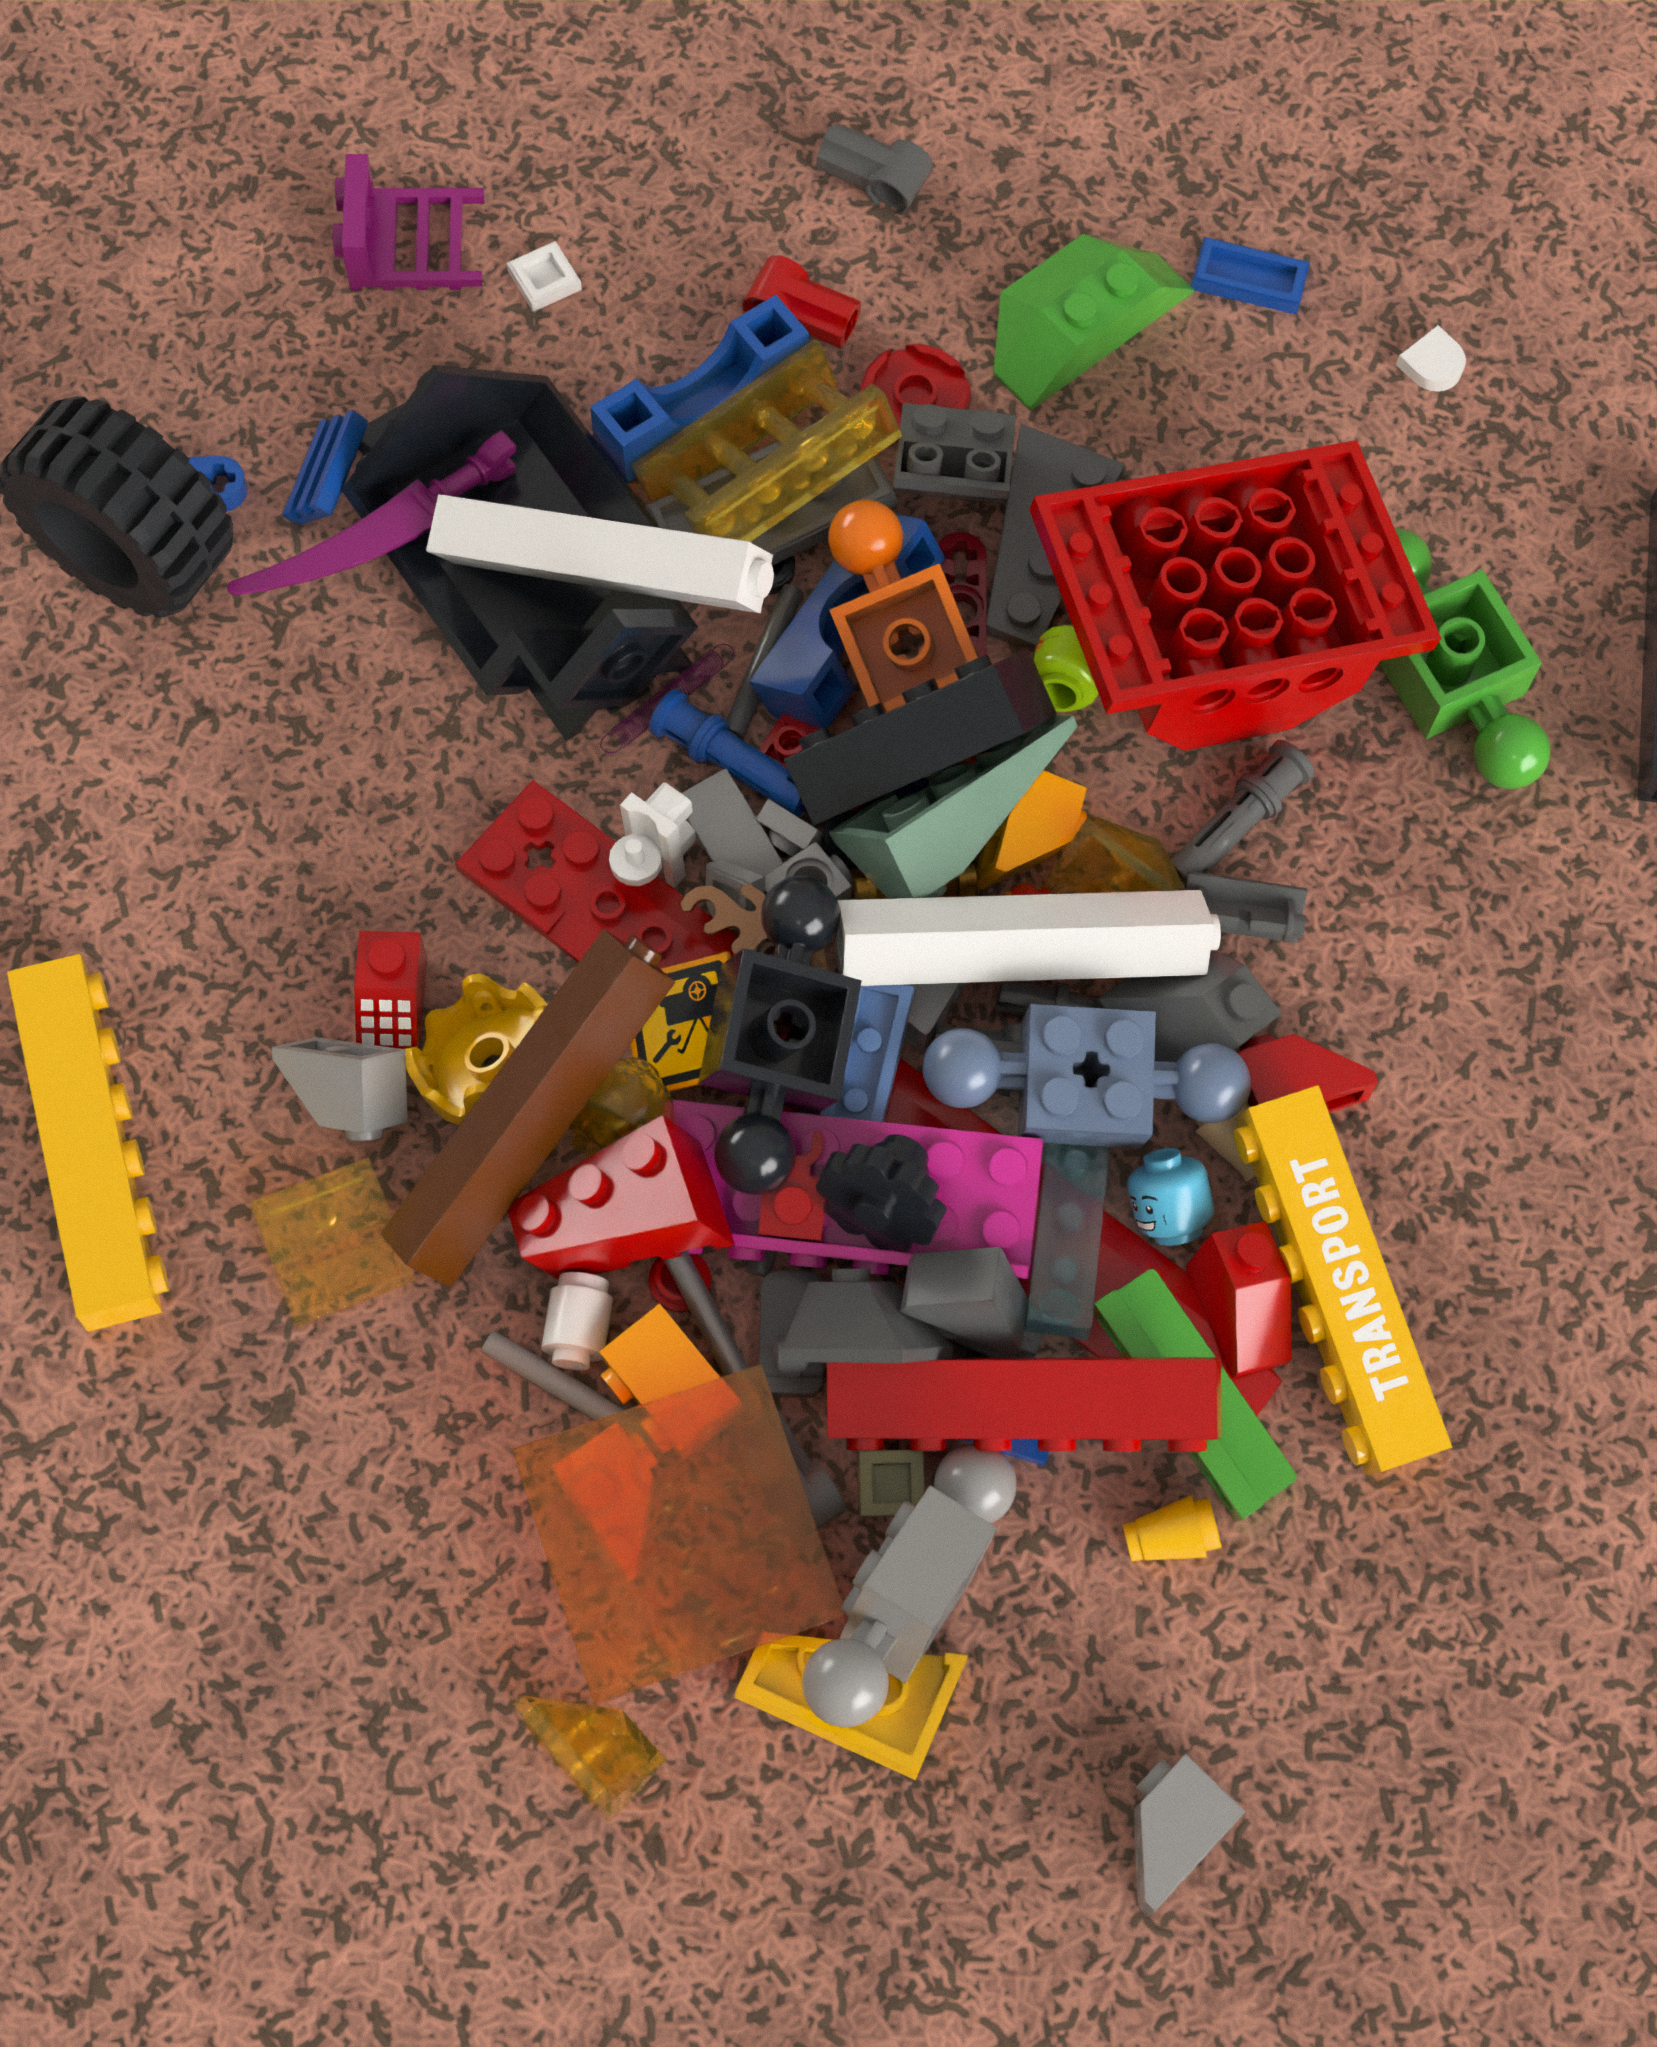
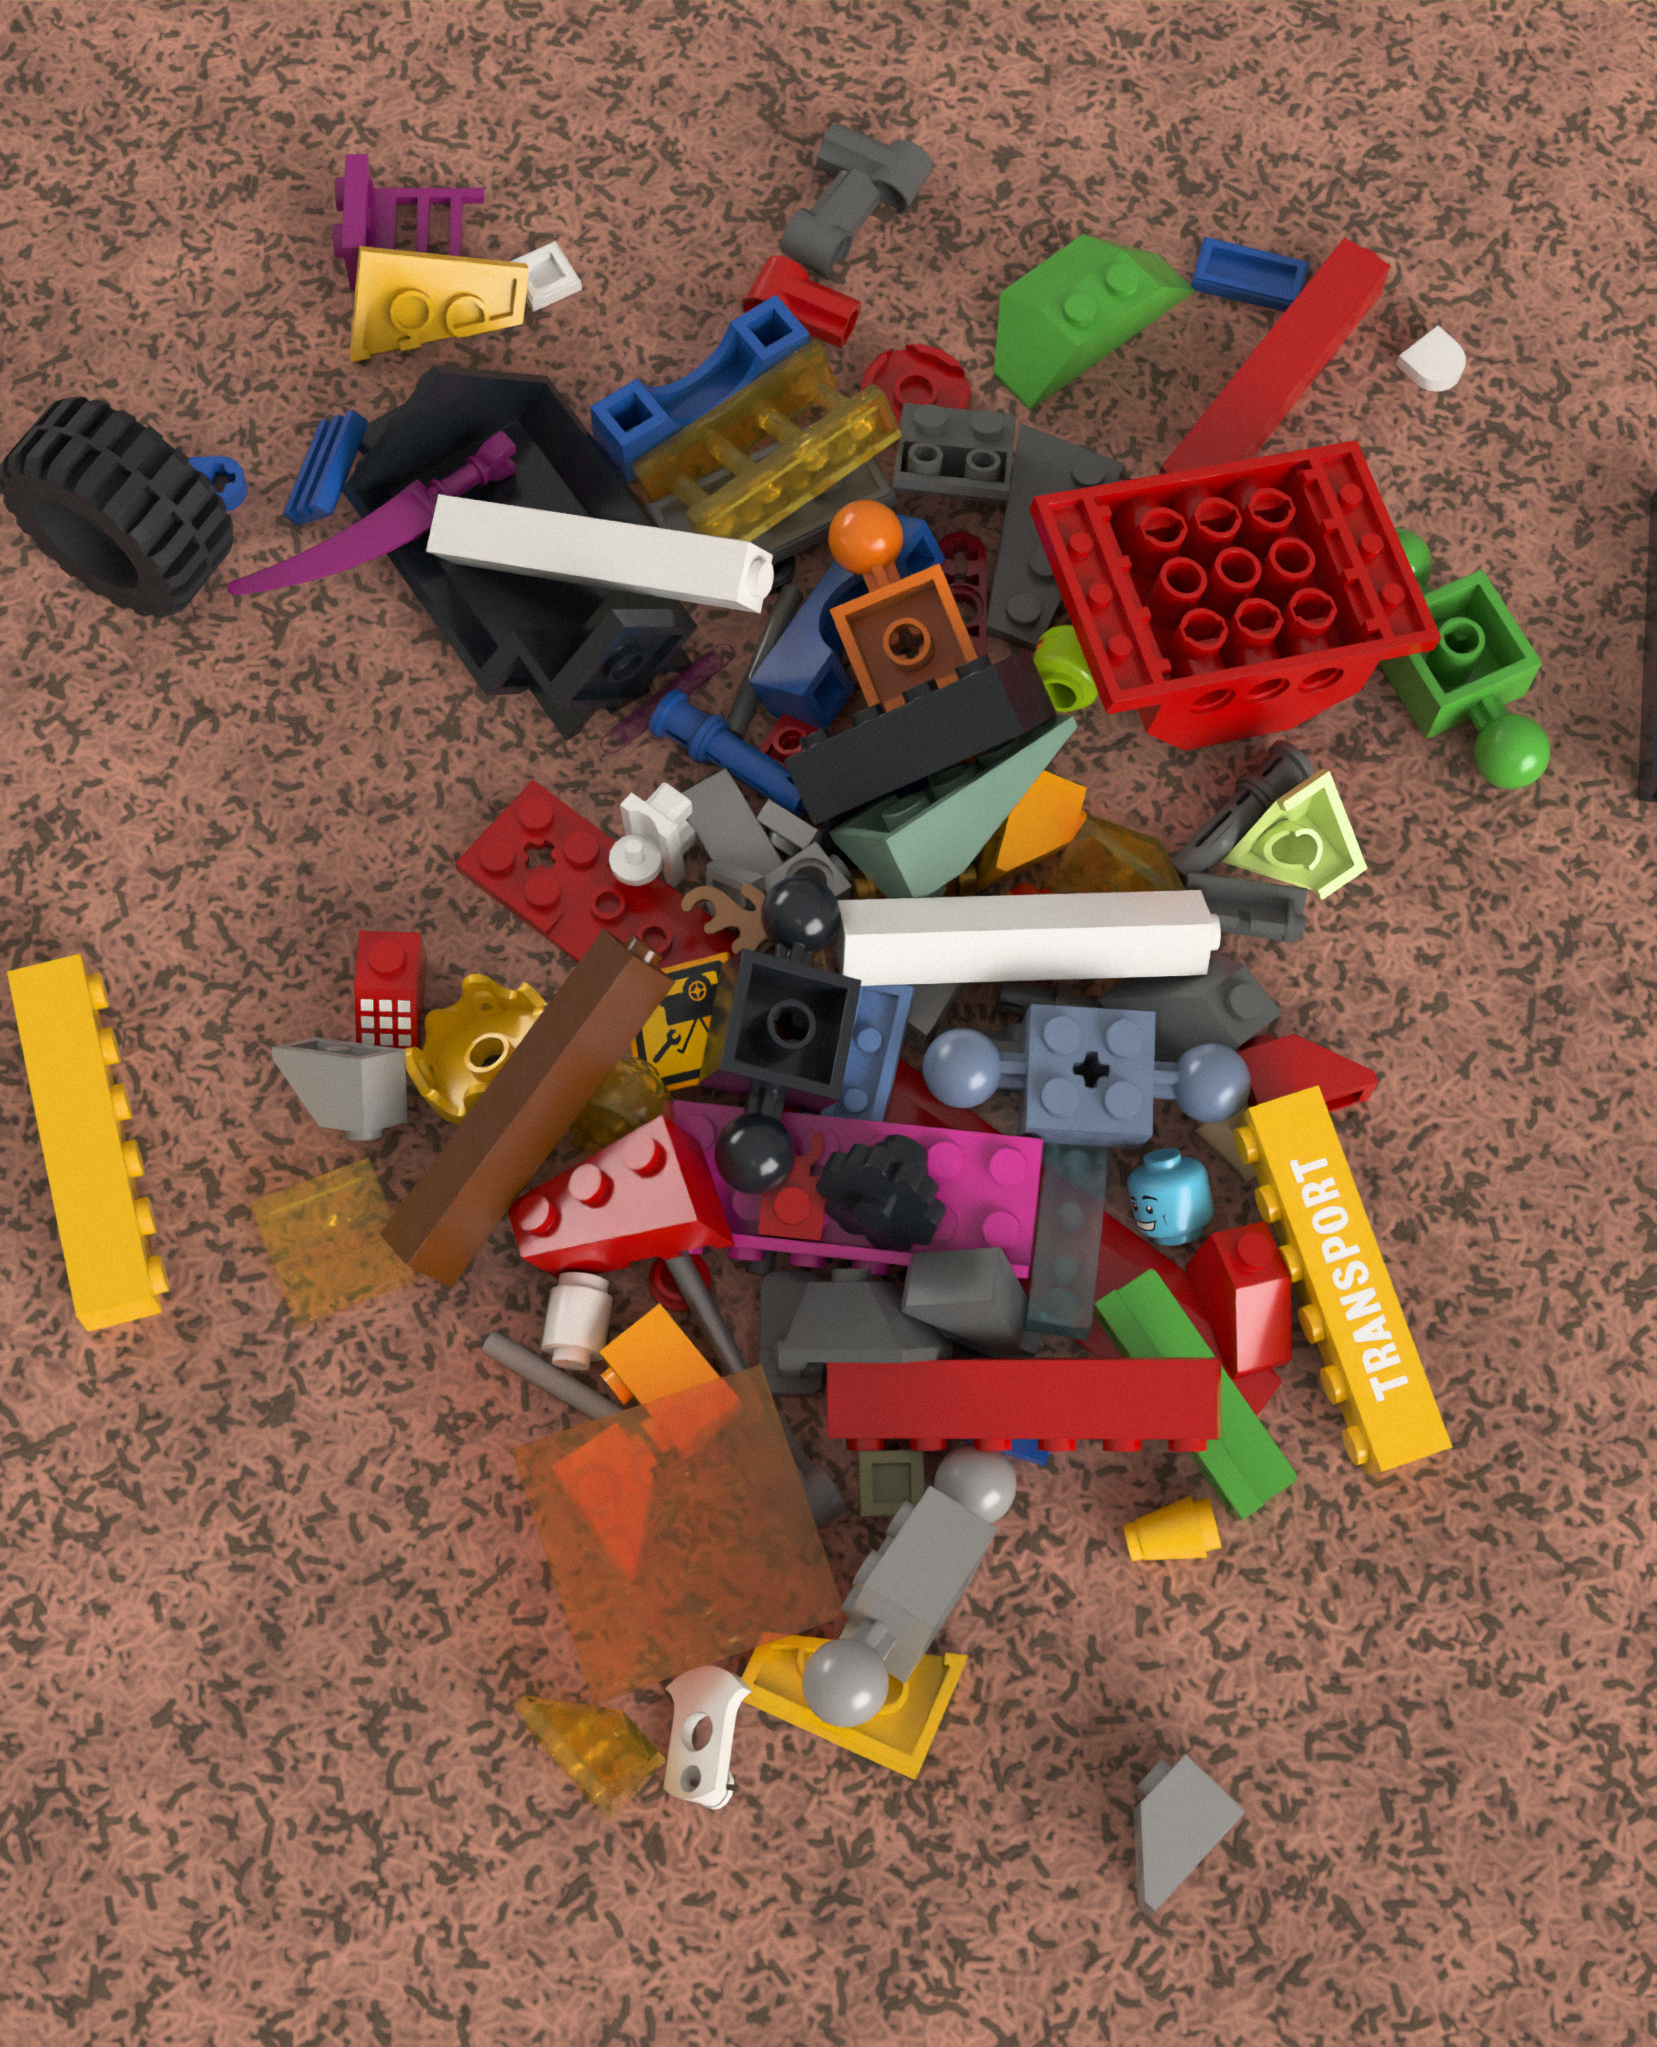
none -> yellow wing [350,246,529,363]
none -> white piece [663,1665,752,1809]
none -> dark grey piece [780,168,881,278]
none -> red brick [1159,237,1391,475]
none -> yellowish green slope [1221,769,1367,900]

